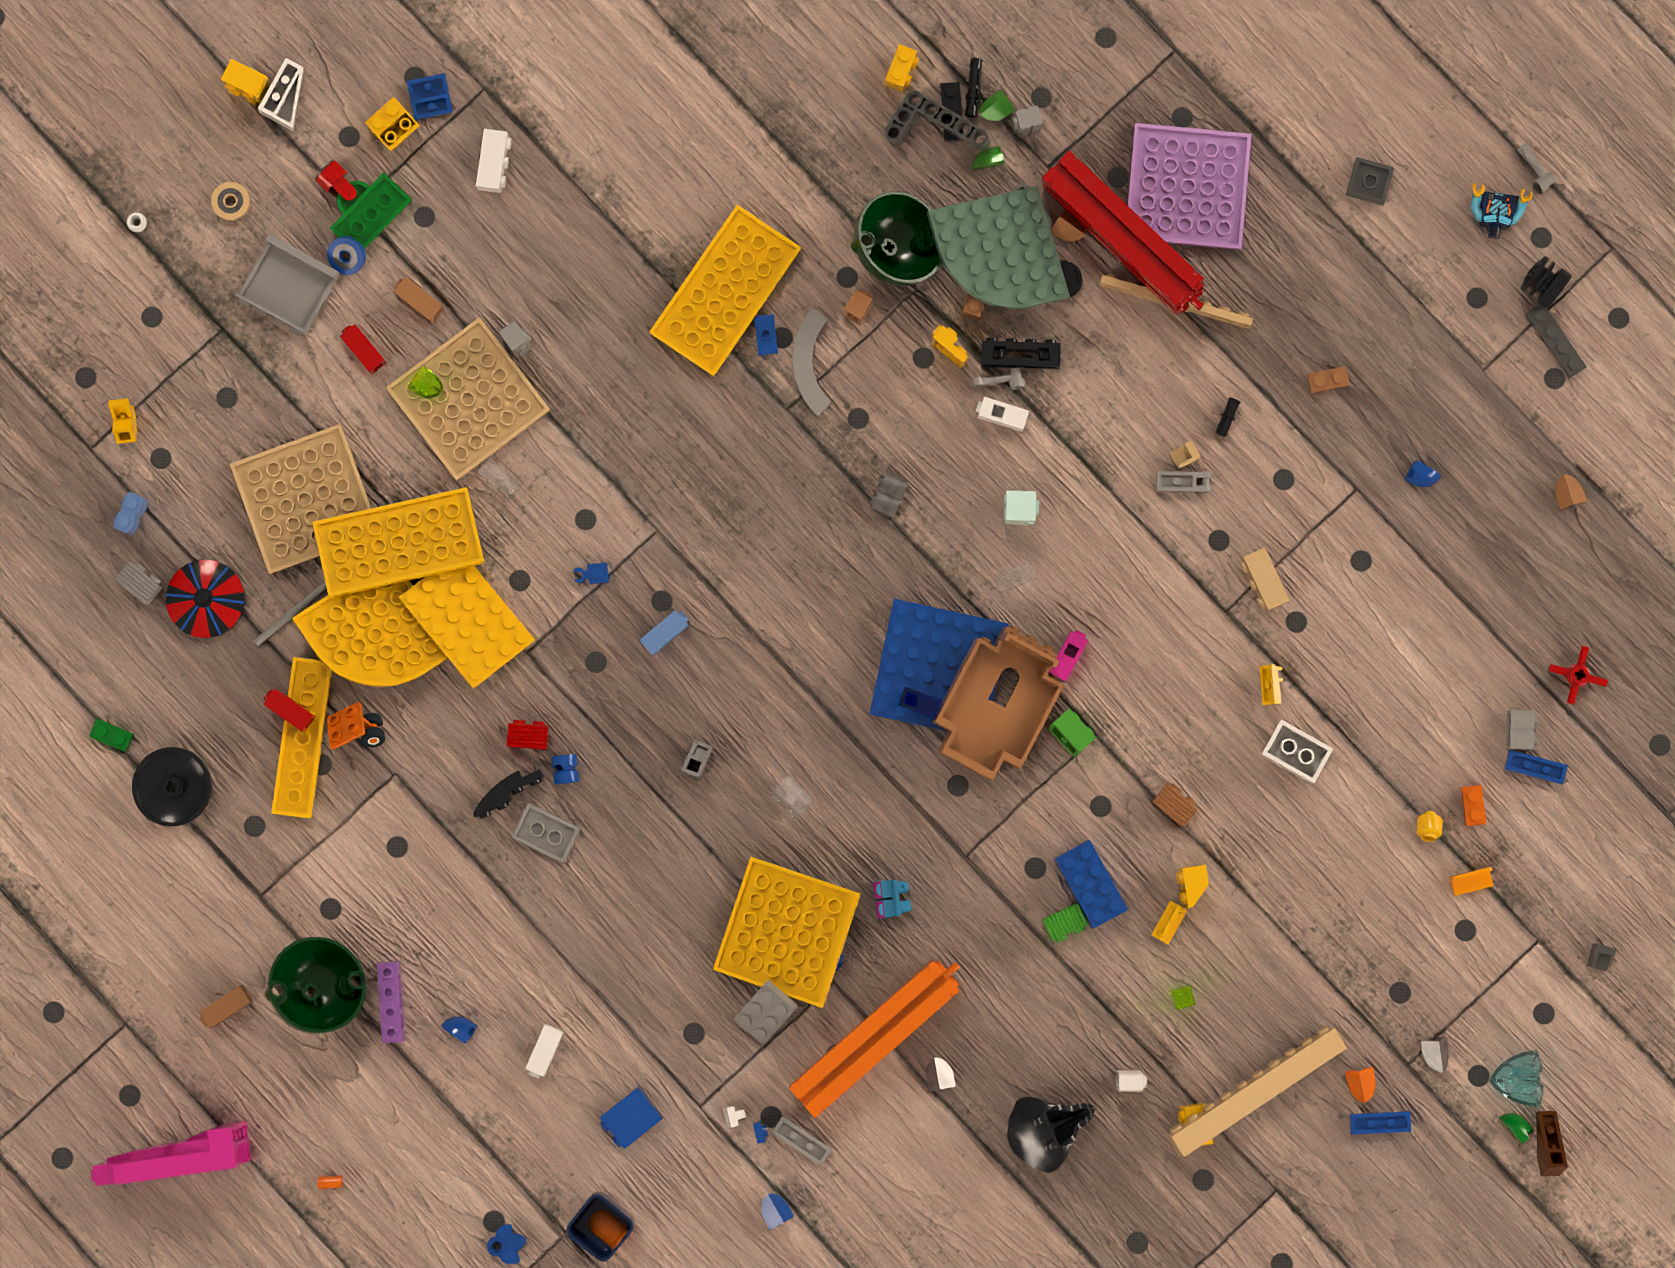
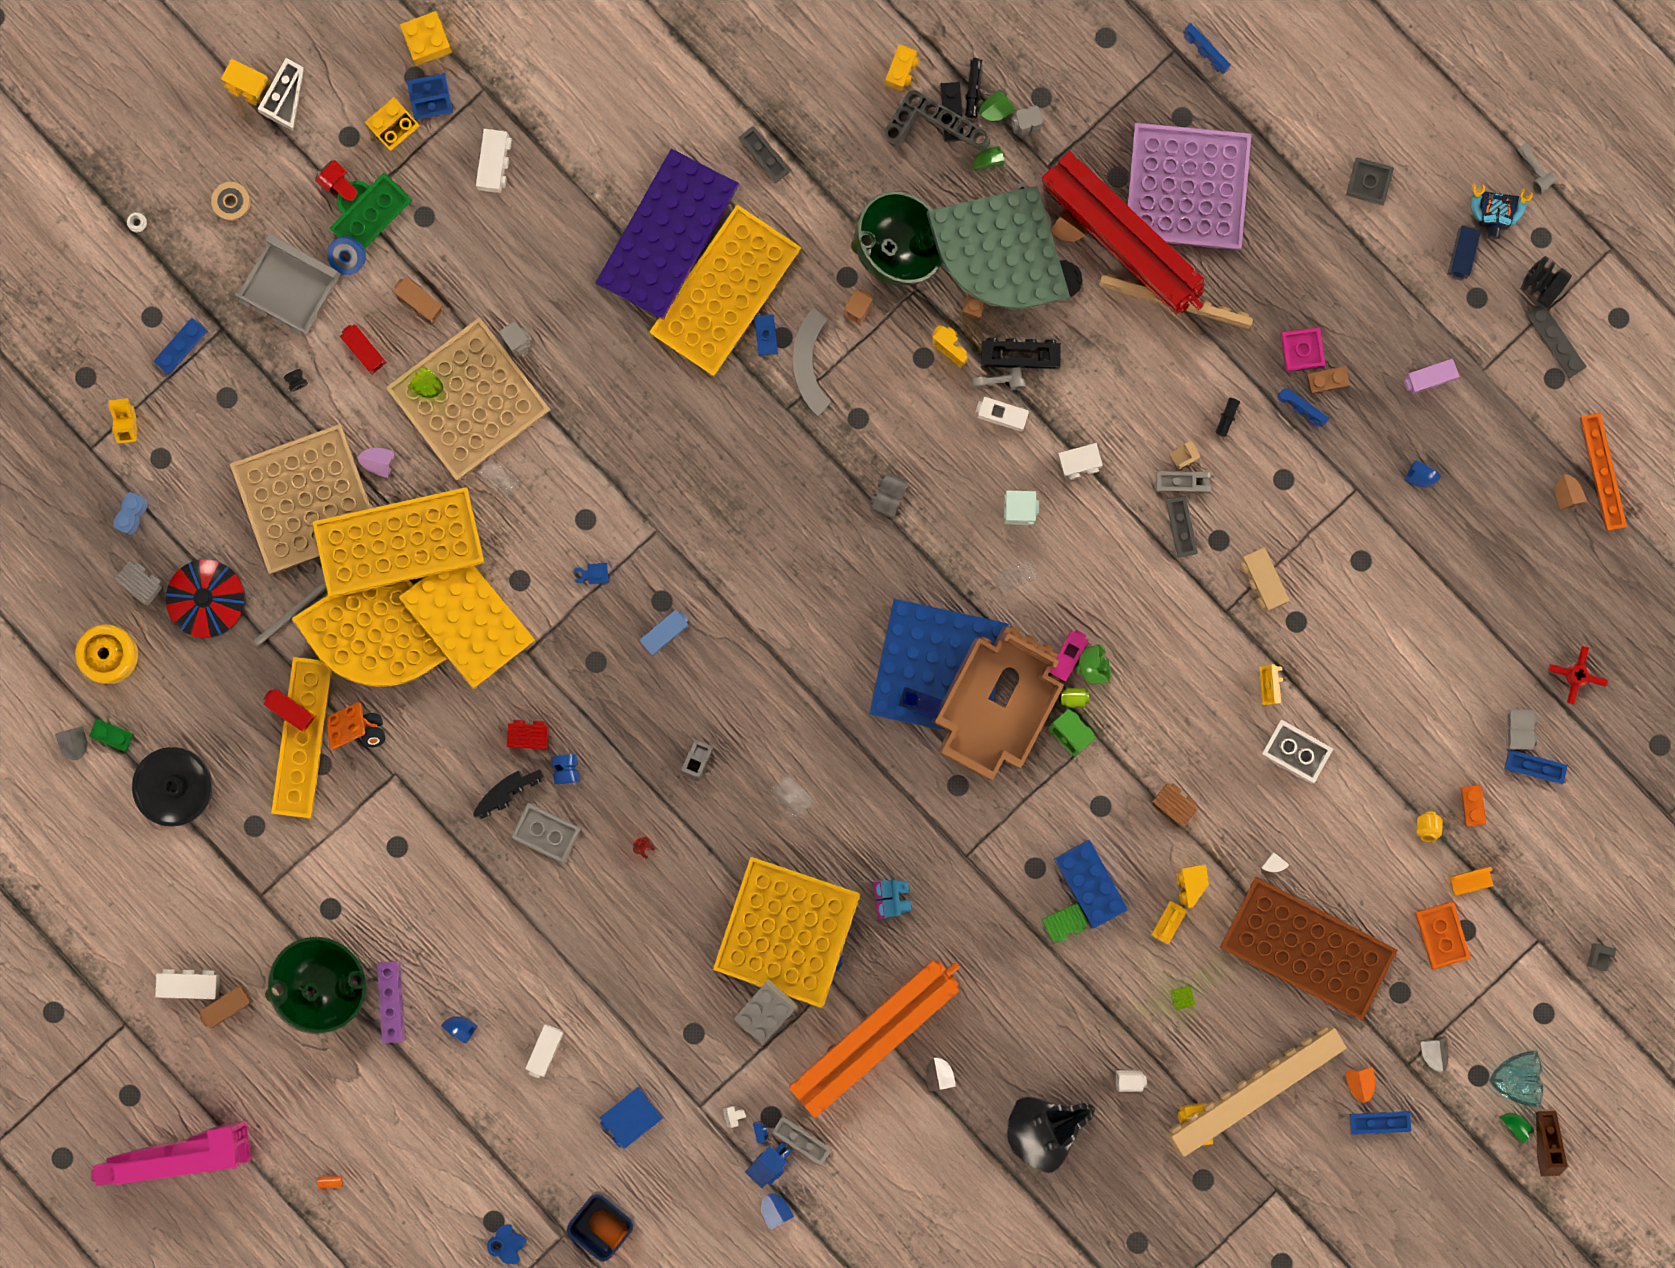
none -> flat silver brick [55,726,87,760]
none -> yellow wheel [75,624,138,684]
none -> blue plate [153,317,208,375]
none -> white brick [155,969,220,999]
none -> black wheel [283,369,308,392]
none -> lavender brick [357,448,394,478]
none -> yellow brick [400,11,453,66]
none -> dark purple plate [595,148,739,320]
none -> clear red plate [633,837,655,859]
none -> dark grey plate [738,126,790,184]
none -> blue brick [745,1142,792,1188]
none -> white brick [1057,443,1103,480]
none -> lime brick [1061,688,1089,708]
none -> bright green cylinder [1076,644,1111,684]
none -> dark grey plate [1166,496,1198,558]
none -> blue plate [1183,23,1231,74]
none -> dark orange plate [1219,877,1398,1021]
none -> white tile [1261,852,1289,872]
none -> blue plate [1278,388,1329,427]
none -> dark pink tile [1280,327,1326,372]
none -> lavender brick [1404,359,1459,394]
none -> orange tile [1415,901,1471,970]
none -> dark blue brick [1447,226,1481,280]
none -> orange plate [1580,412,1627,532]

